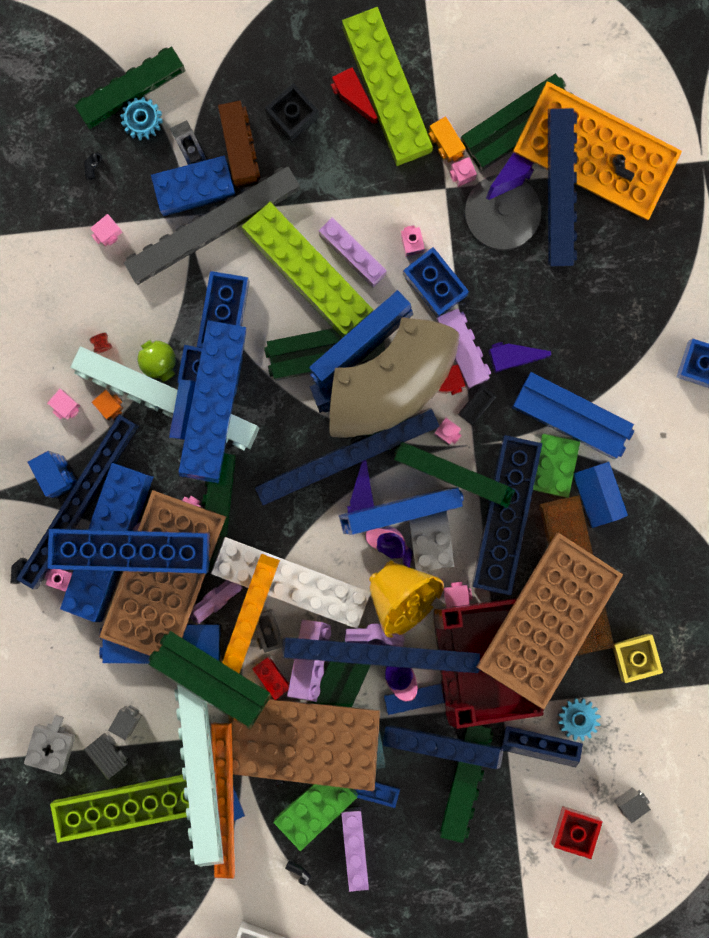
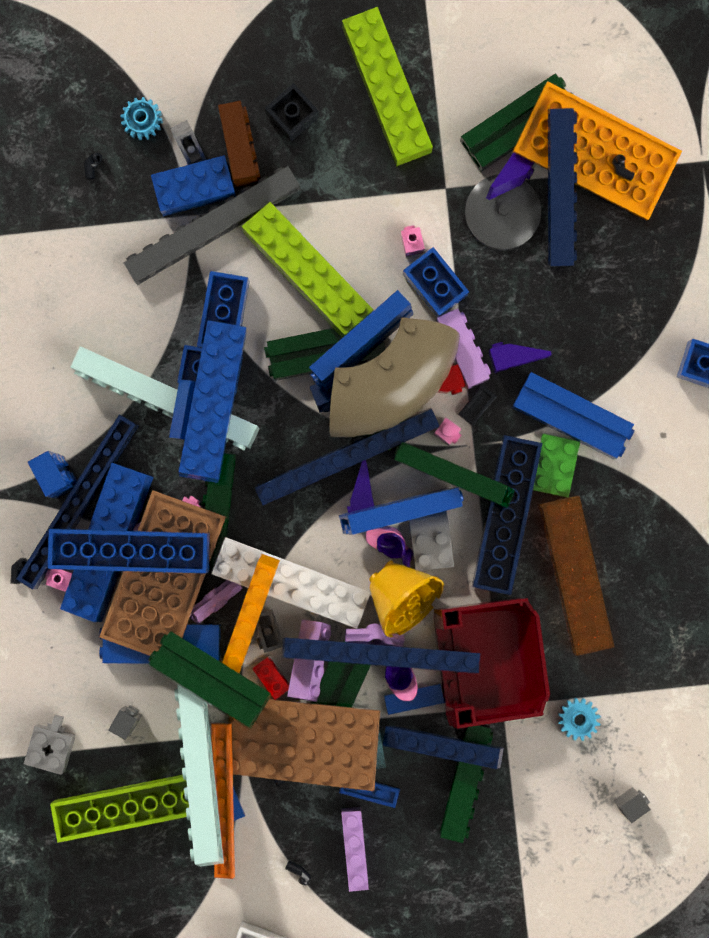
bright pink brick [48,389,81,420] -> none
dark green brick [74,46,186,130] -> none
dark grey brick [84,733,128,780] -> none
clear red wheel [89,333,112,354] -> none
bright pink brick [90,214,123,246] -> none
orange brick [92,390,124,421] -> none
lime brick [137,340,176,382] -> none
bright green brick [274,784,358,851] -> none
lavender brick [319,217,387,288] -> none
red slope [331,67,378,124] -> none
light orange brick [428,116,466,163] -> none
bright pink brick [443,582,472,607] -> none
bright pink brick [449,157,477,187] -> none
medium nougat plate [476,533,623,710] -> none
dark blue brick [501,726,583,768] -> none
red brick [551,806,603,859] -> none
blue slope [573,462,628,528] -> none
light yellow brick [611,634,663,683] -> none

